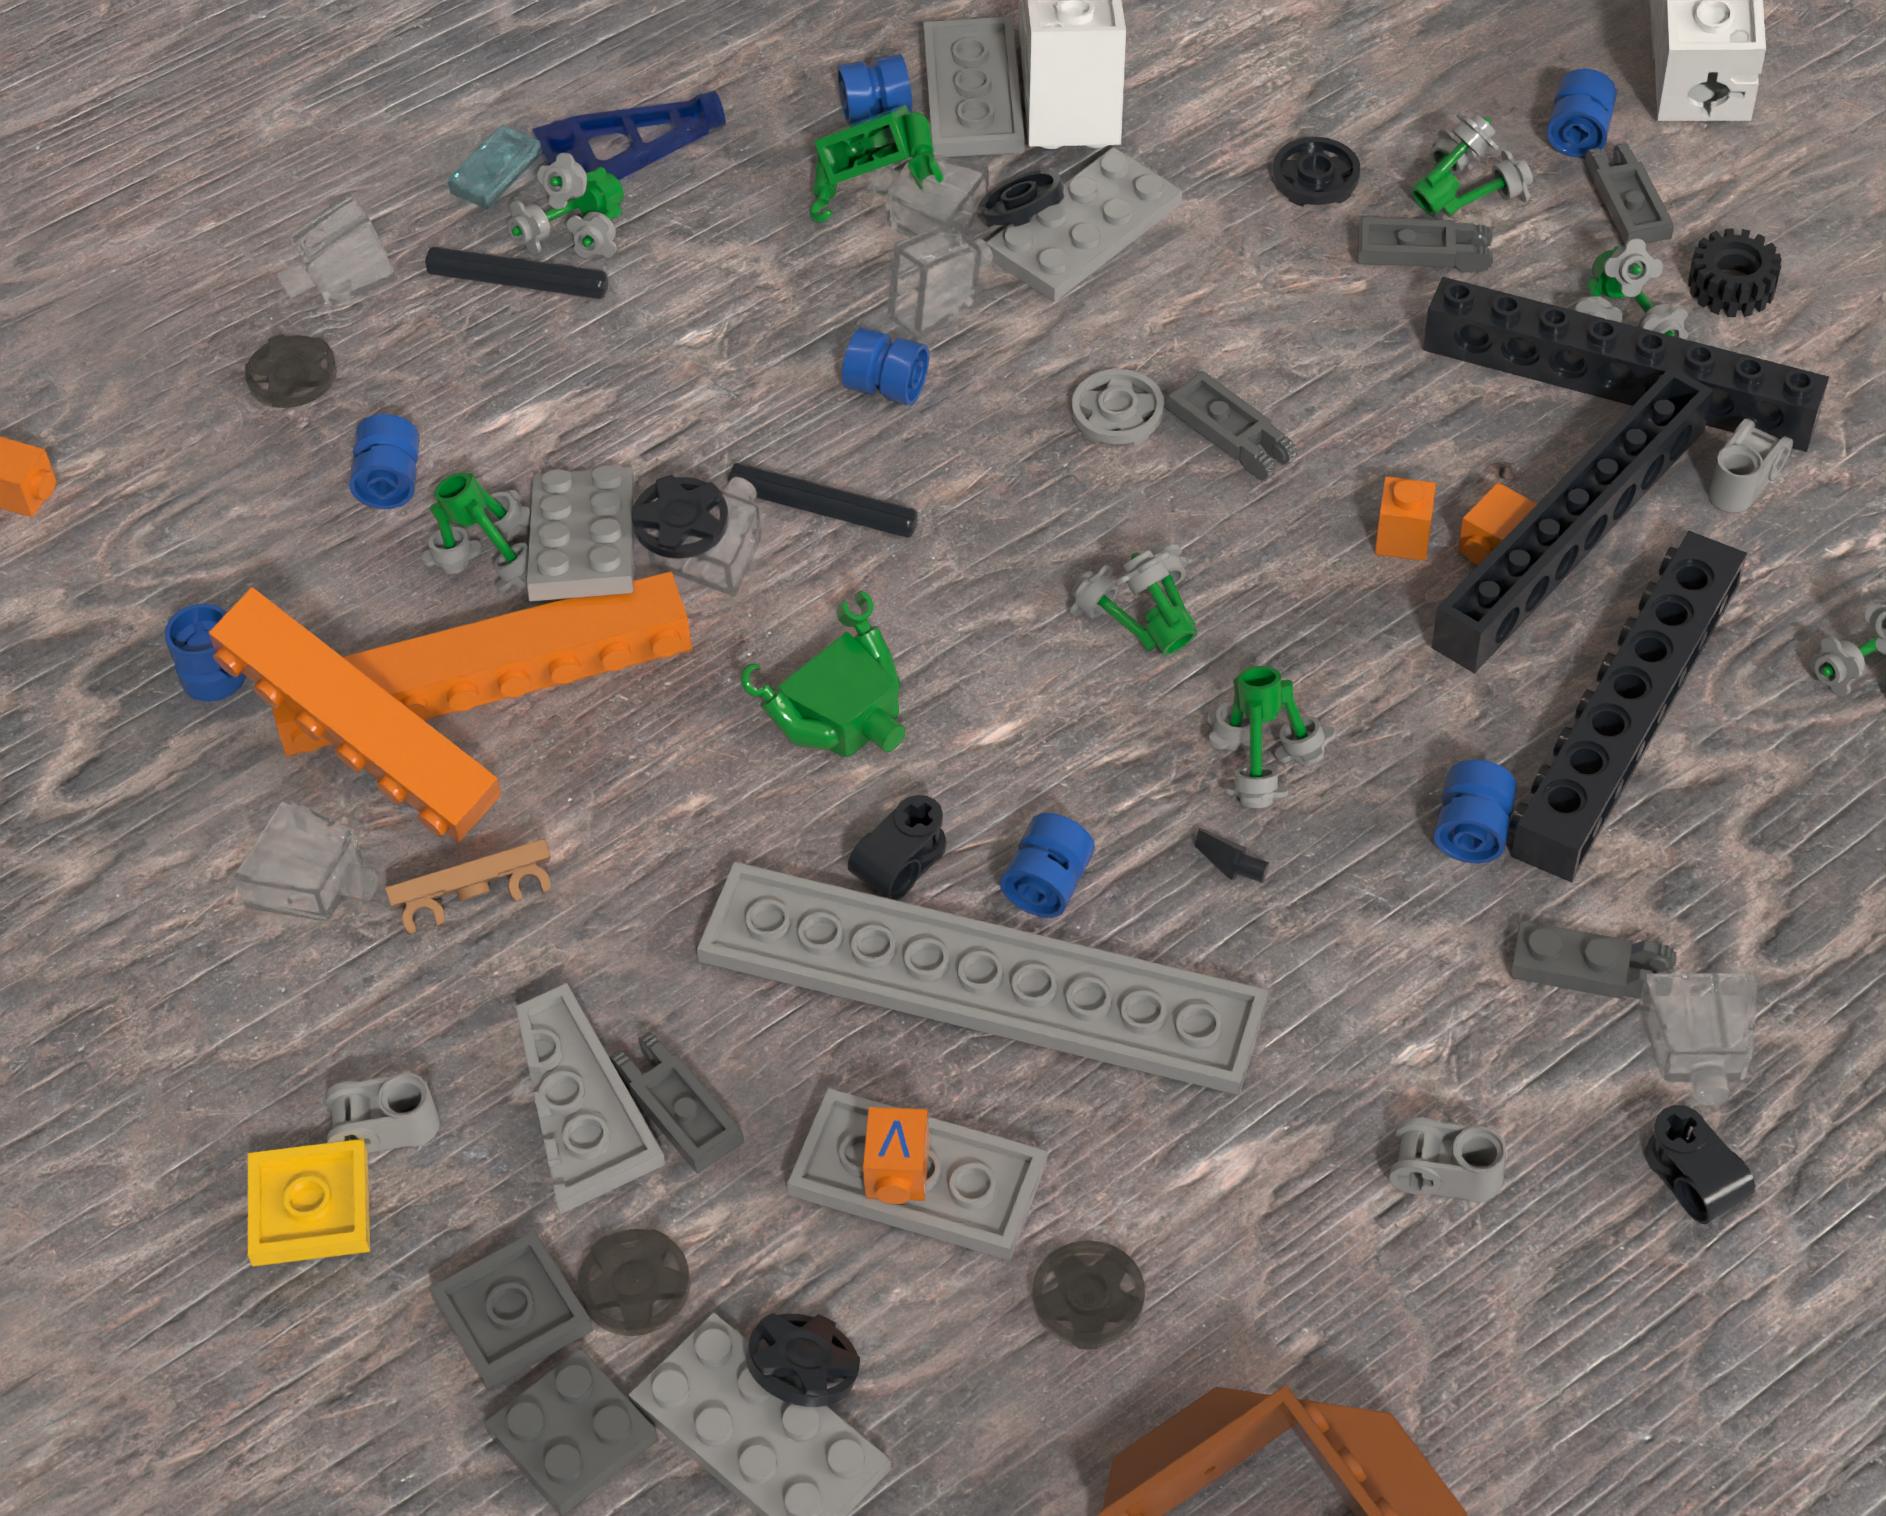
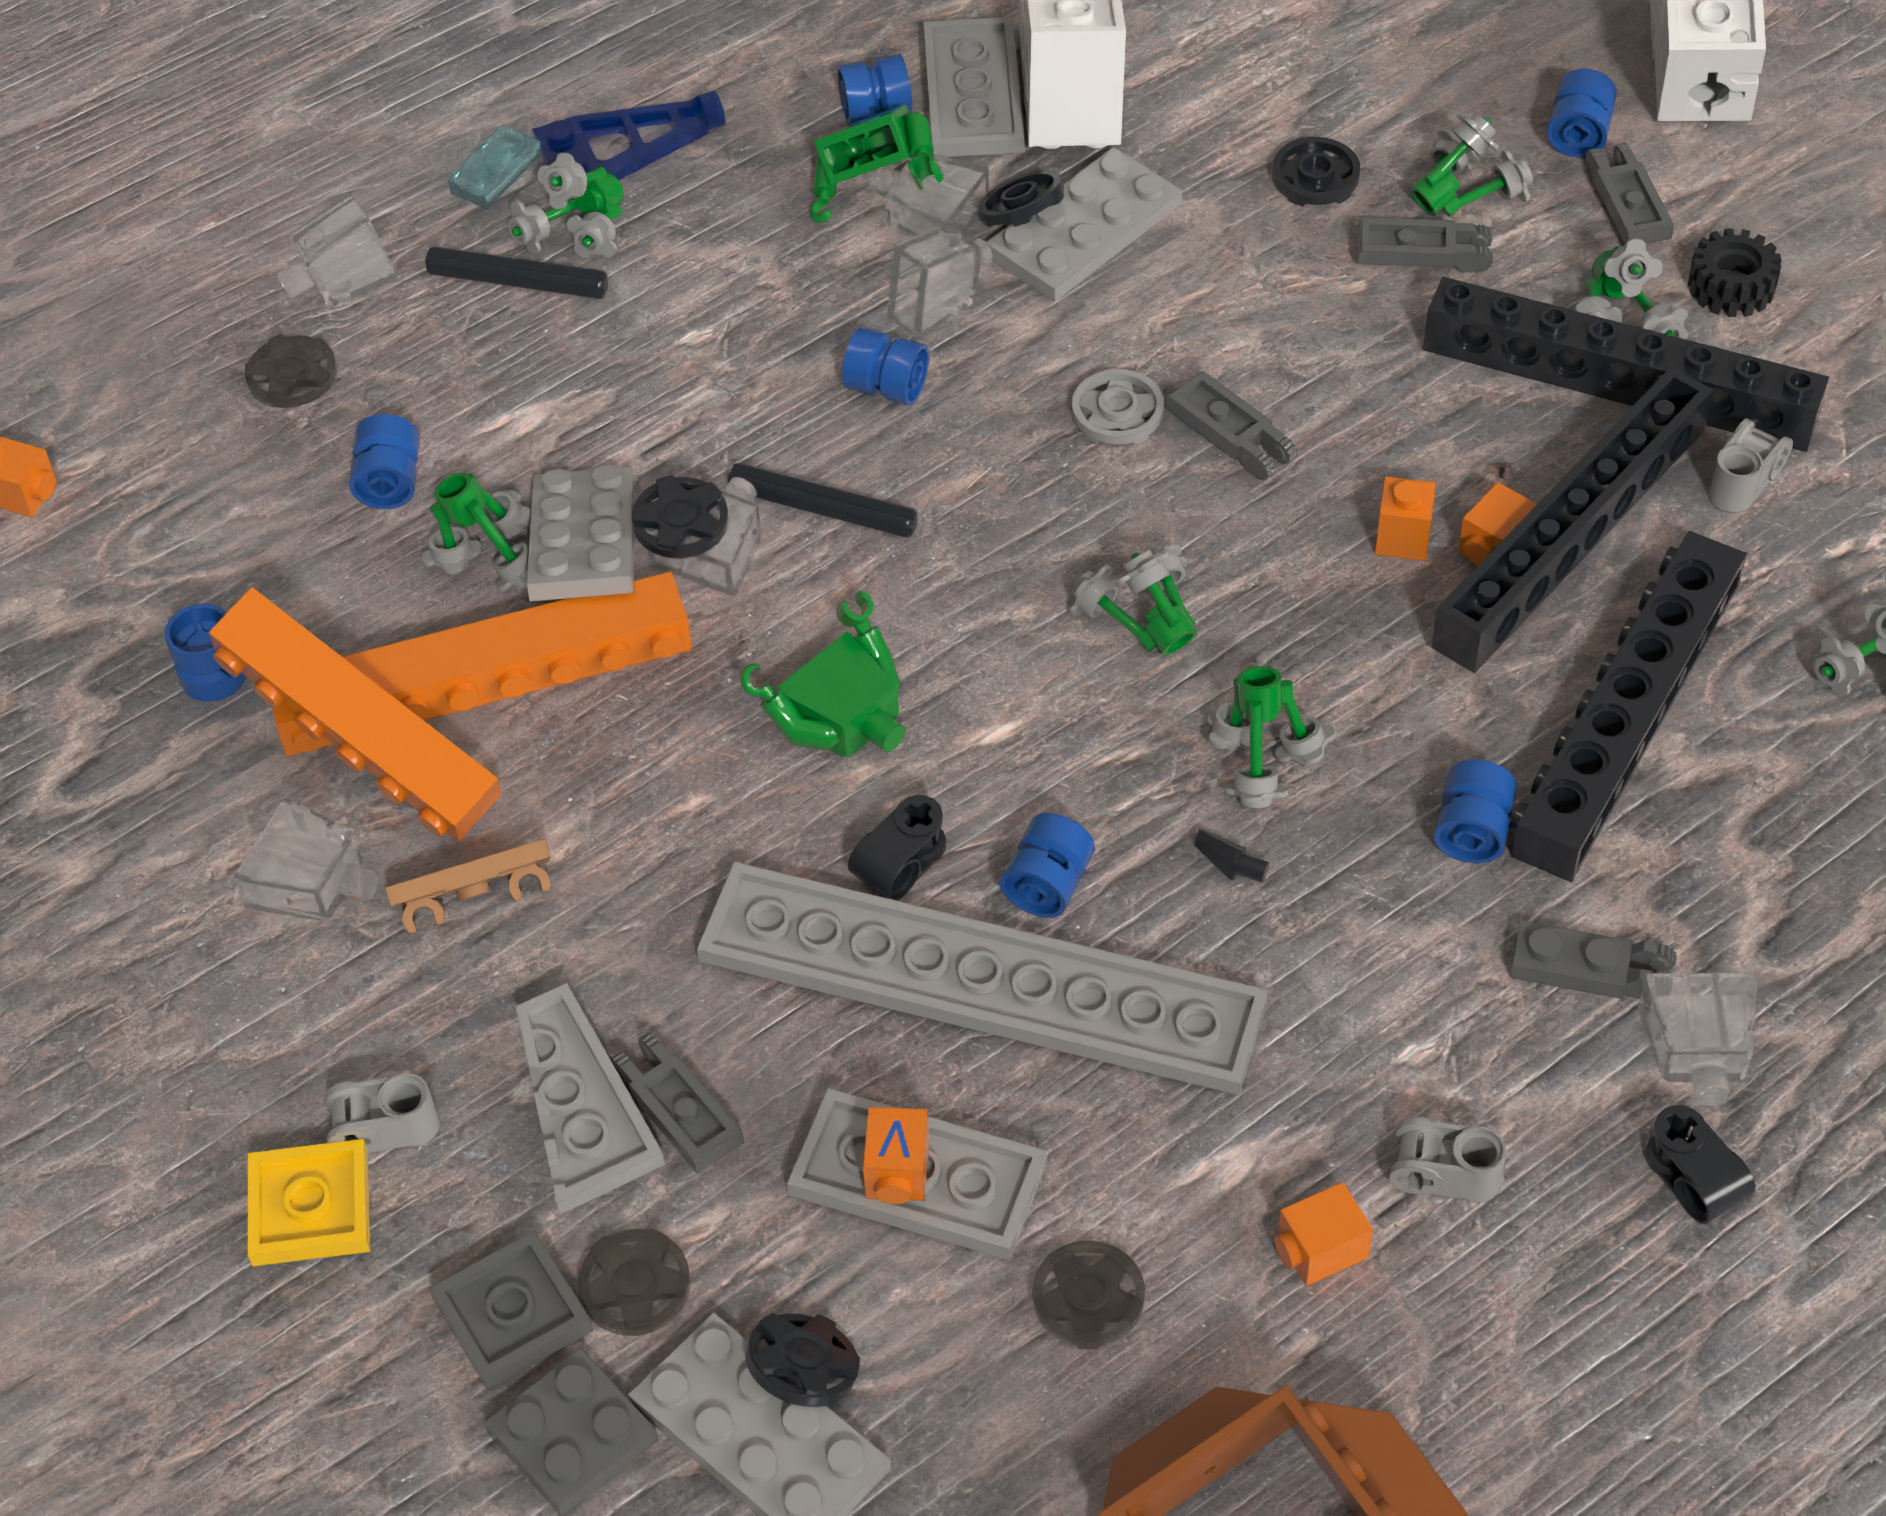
none -> orange brick [1274,1182,1373,1286]

